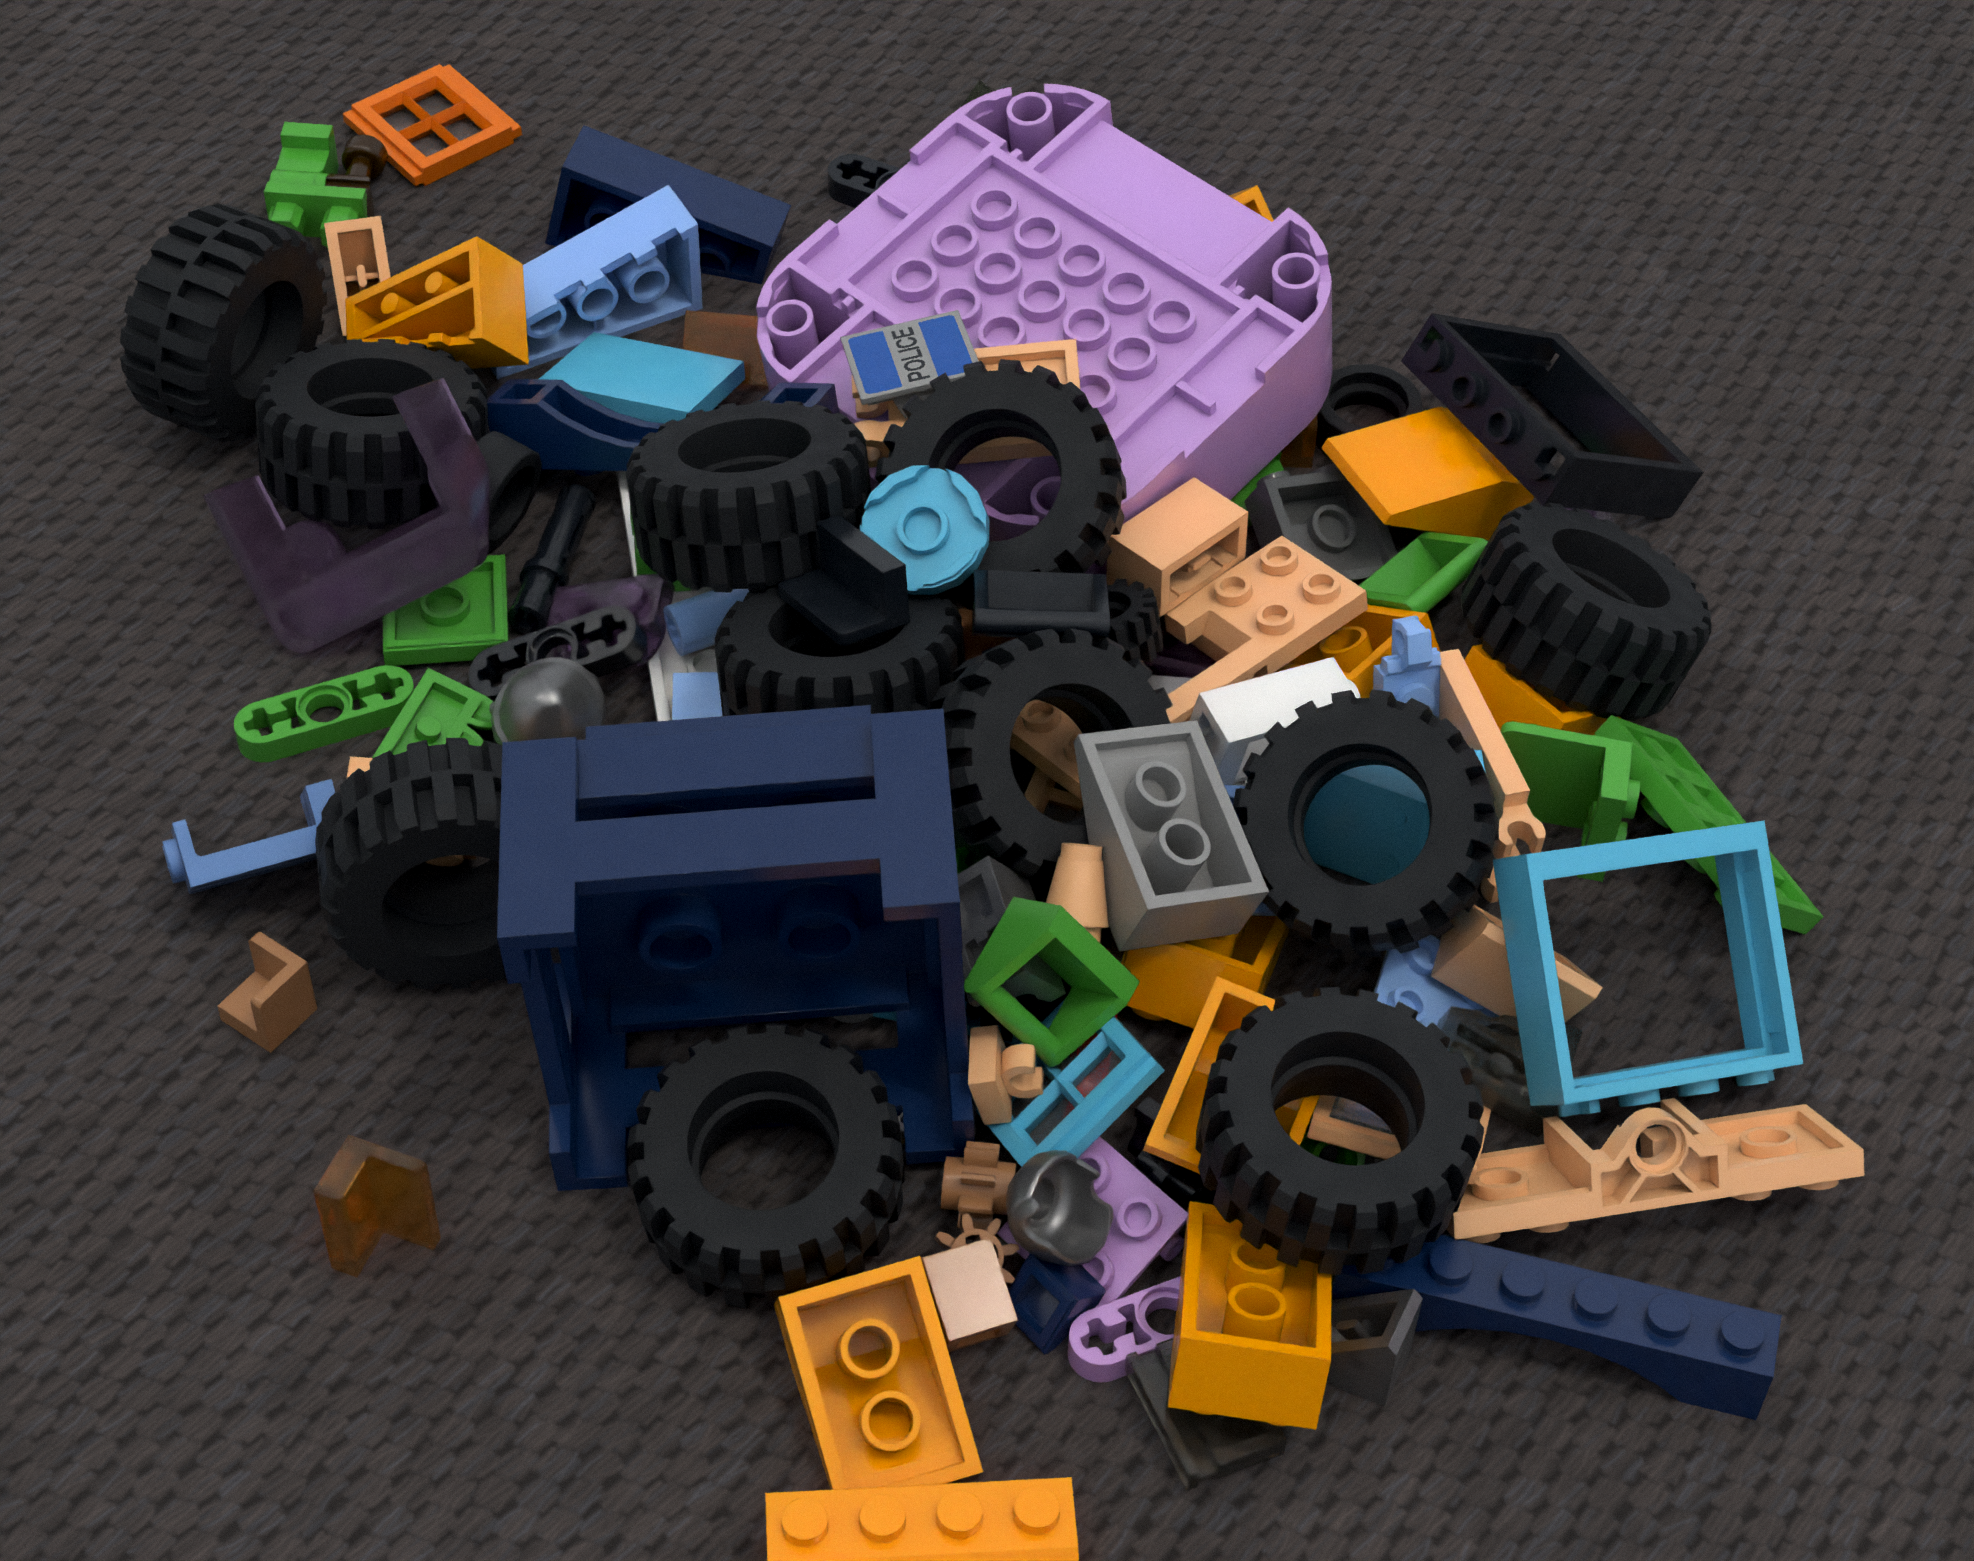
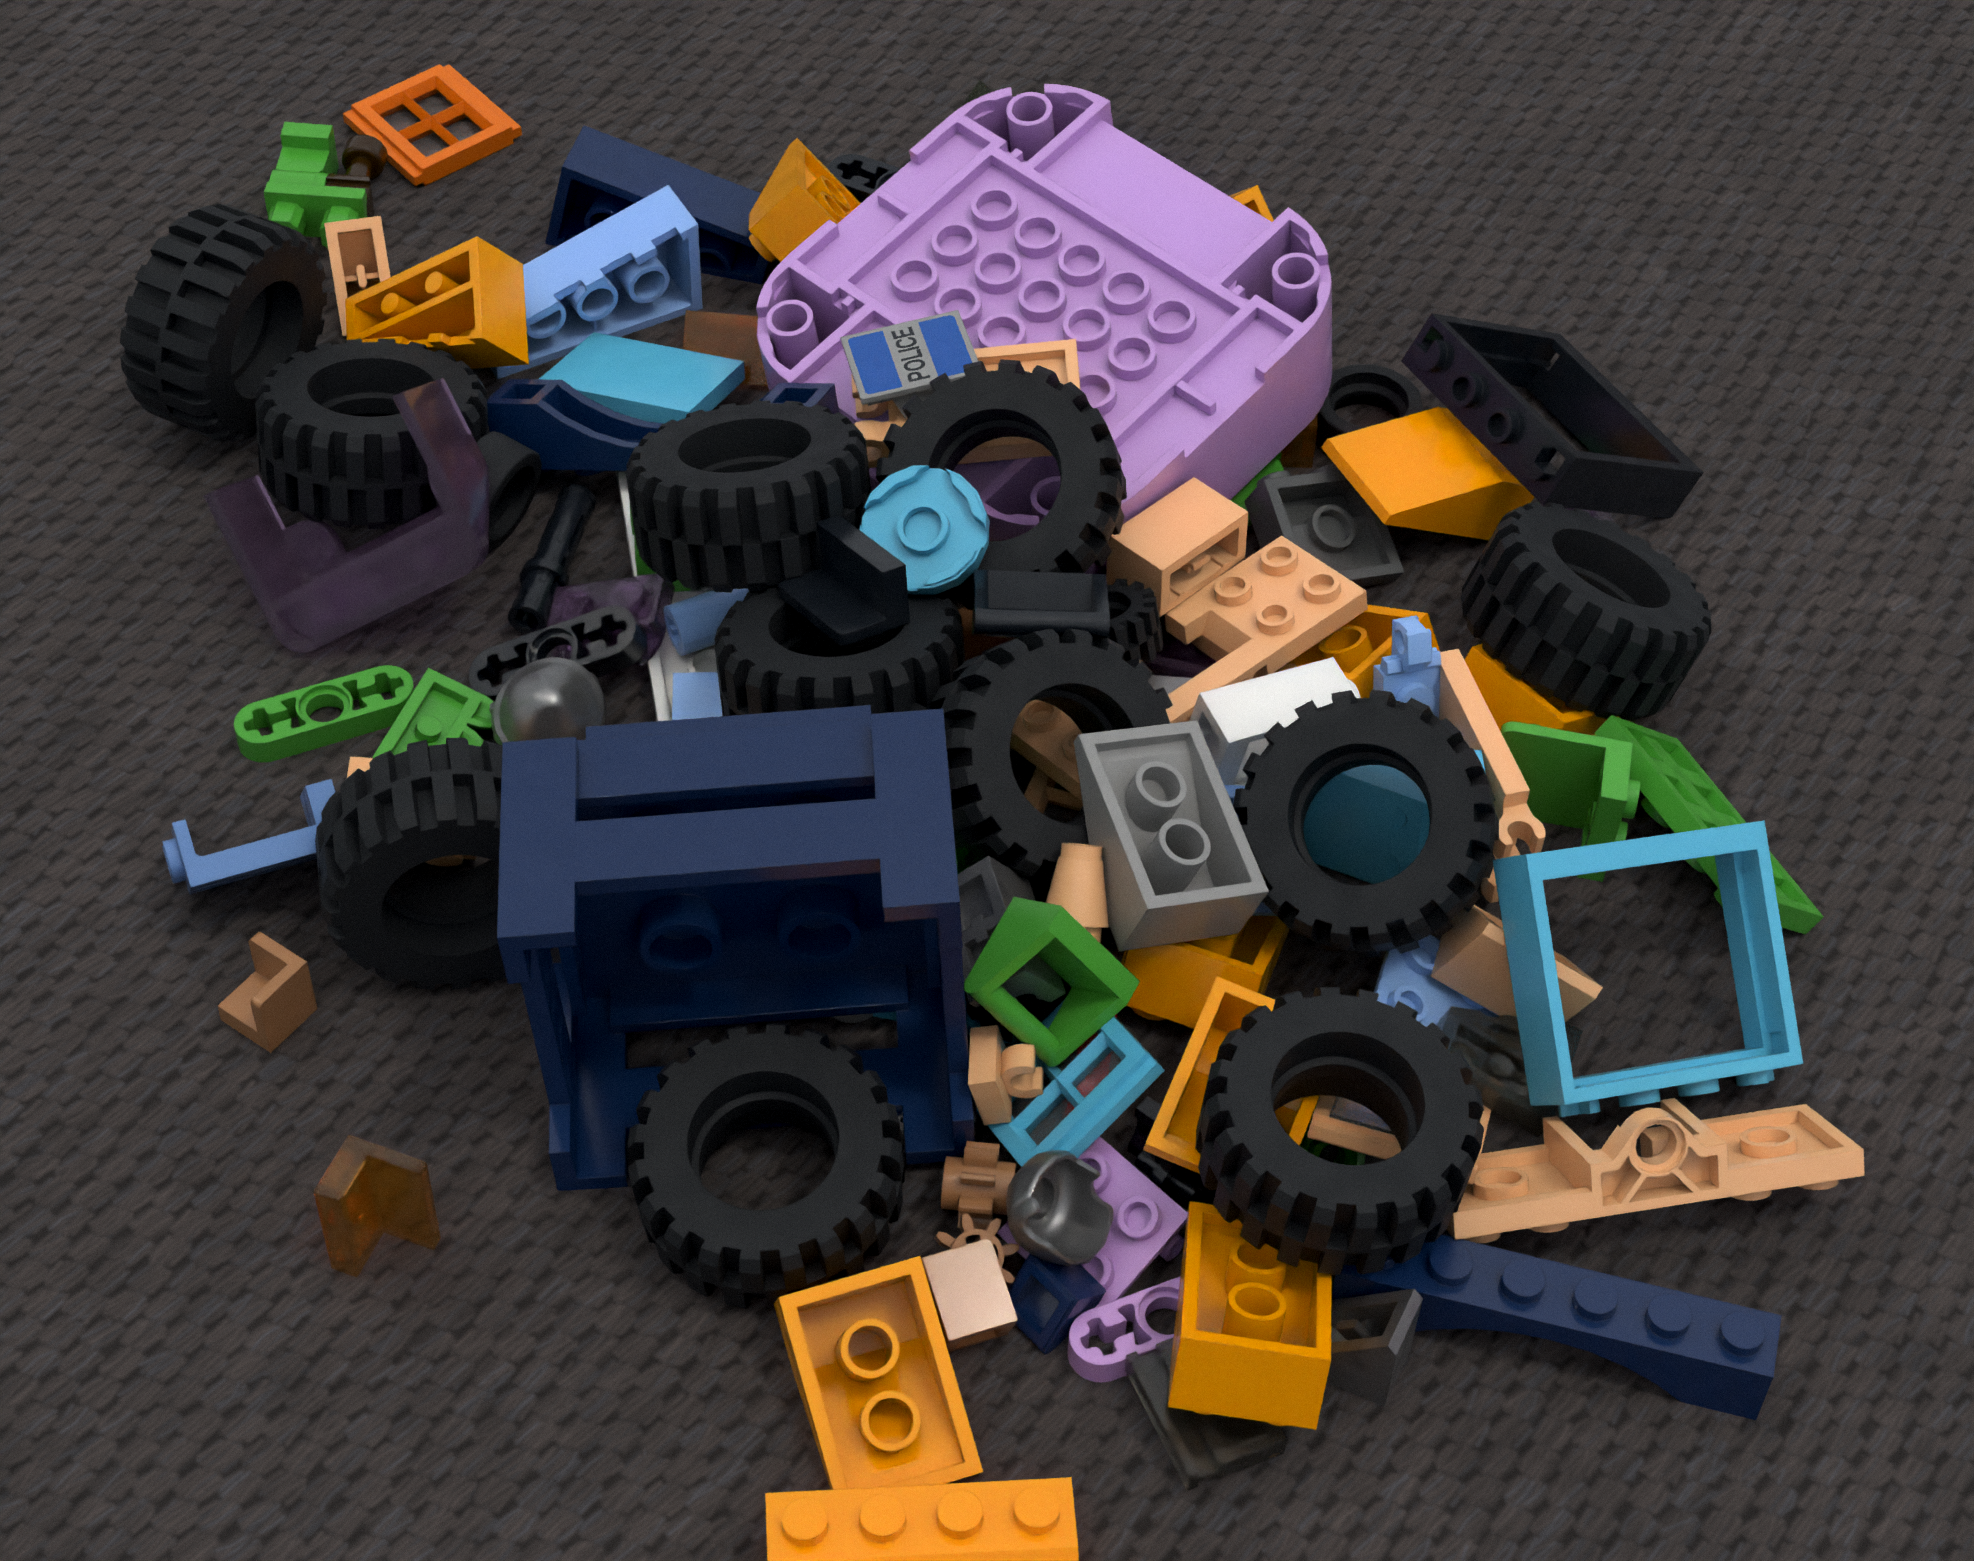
bright green plate [383,554,509,666] -> none
bright green tile [1359,531,1488,613] -> none
none -> light orange slope [749,138,861,262]

